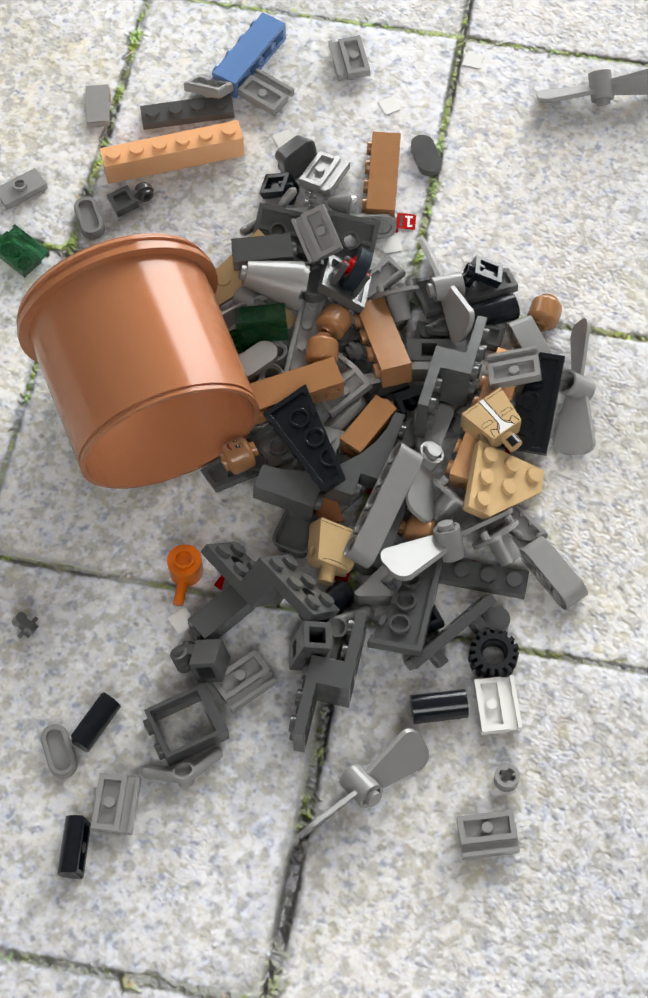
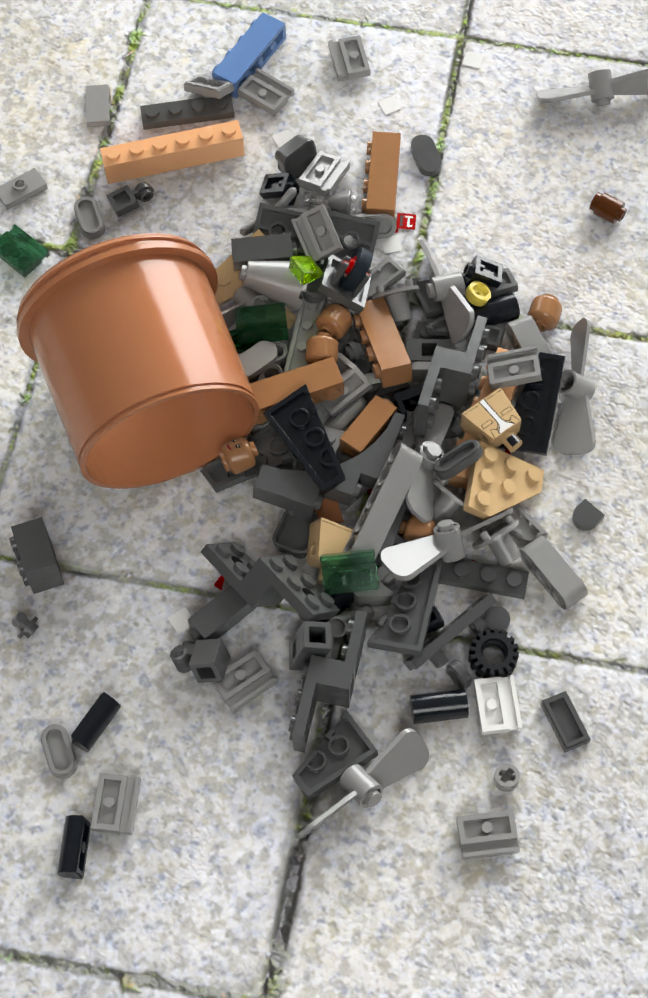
light grey piece [140,747,223,788] -> none
dark grey window [143,682,230,766] -> none
orange piece [167,544,204,606] -> none
none -> dark grey brick [9,517,64,594]
none -> clear neon green slope [289,256,324,285]
none -> dark grey wing [292,710,378,801]
none -> clear green plate [320,549,380,595]
none -> dark grey tile [434,440,483,480]
none -> dark grey tile [446,660,472,690]
none -> light yellow tile [465,281,491,306]
none -> dark grey tile [540,691,591,753]
none -> dark grey tile [572,499,605,531]
none -> reddish brown brick [589,192,627,224]

